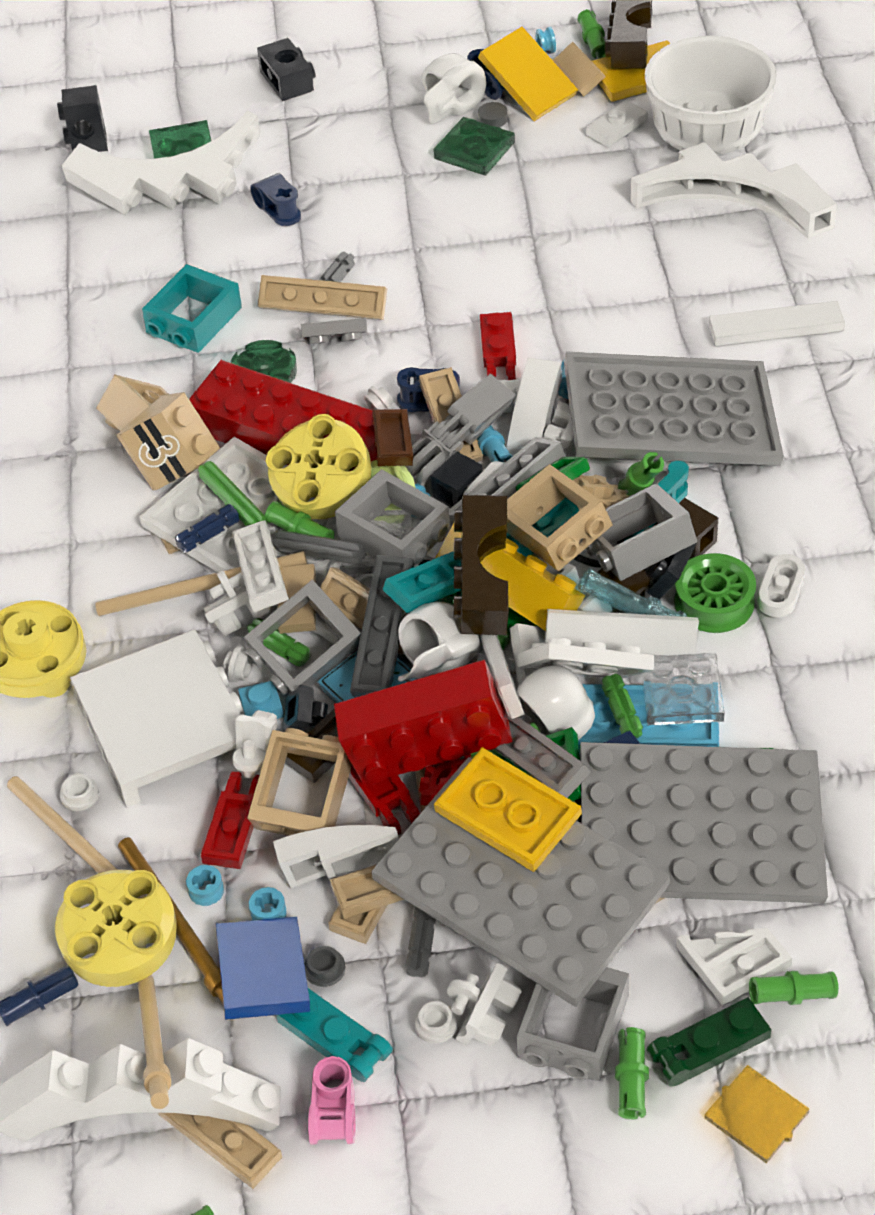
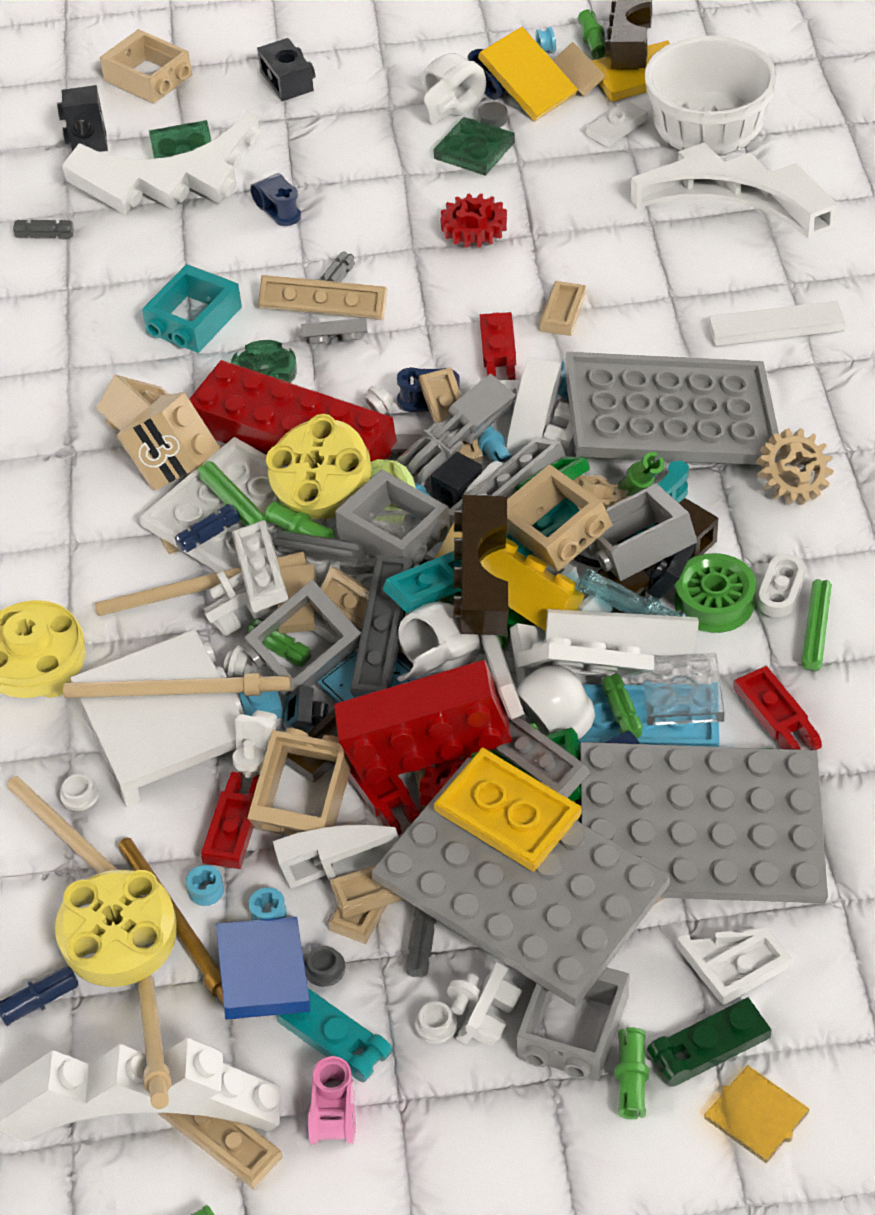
reddish brown tile [372,409,413,466] -> none
bright green pin [749,971,839,1005] -> none
none -> dark grey axle [13,220,74,238]
none -> tan bar [63,673,292,698]
none -> tan window [100,29,192,103]
none -> red gear [440,193,507,248]
none -> tan tile [540,281,586,336]
none -> red hinge [733,666,823,750]
none -> tan gear [756,428,834,505]
none -> bright green axle [801,579,832,671]

